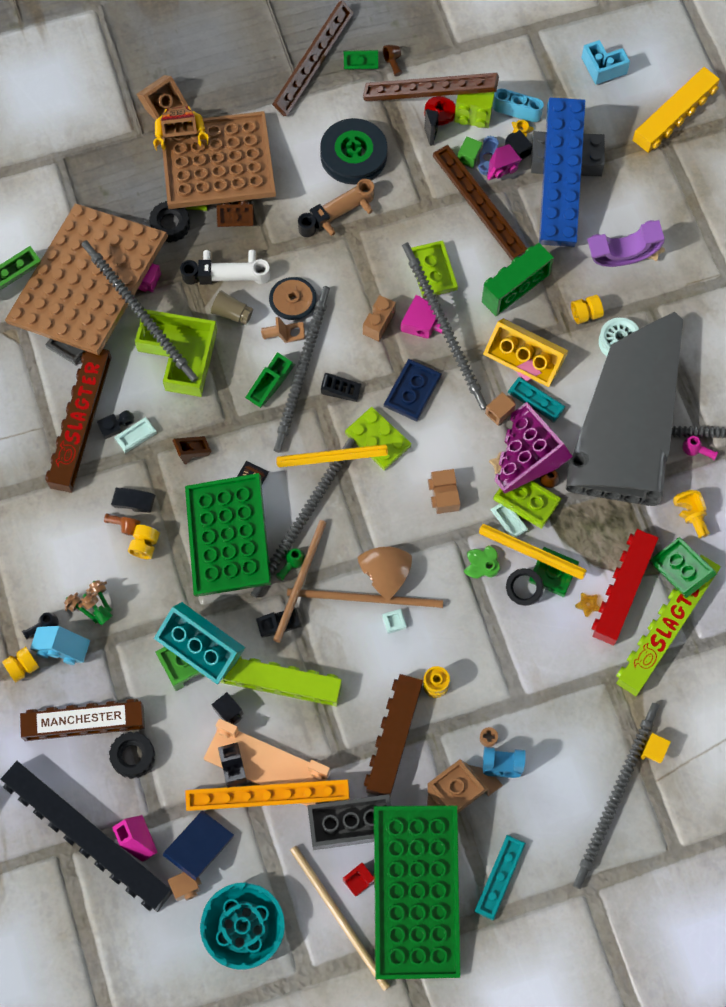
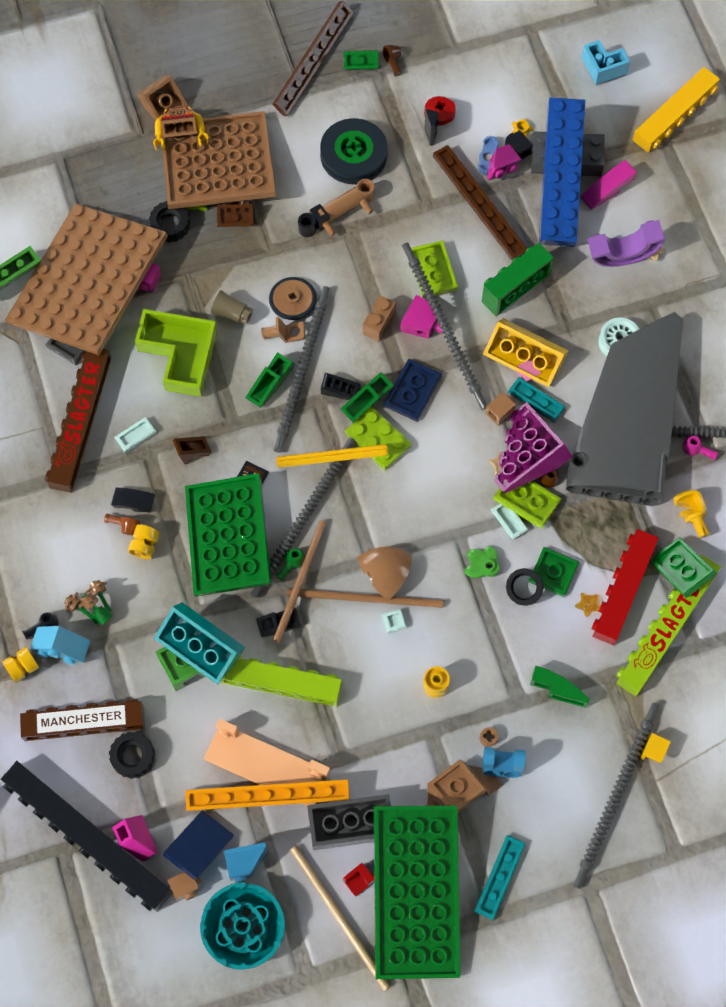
dark grey hose [81,240,198,382] -> none
black plate [97,410,134,439] -> none
white piece [180,250,270,285] -> none
black brick [211,692,243,725] -> none
black slope [218,742,247,788] -> none
reddish brown plate [363,72,499,101] -> none
reddish brown brick [364,674,423,797] -> none
medium nougat brick [428,469,460,514] -> none
lime brick [454,92,495,128] -> none
bright green panel [458,136,482,169] -> none
yellow axle [479,524,587,580] -> none
medium azure beam [493,88,544,122] -> none
yellow wheel [571,294,604,324] -> none
none -> dark azure slope [224,842,268,883]
none -> green slope [340,372,394,423]
none -> green slope [530,665,590,708]
none -> dark pink slope [581,160,637,210]

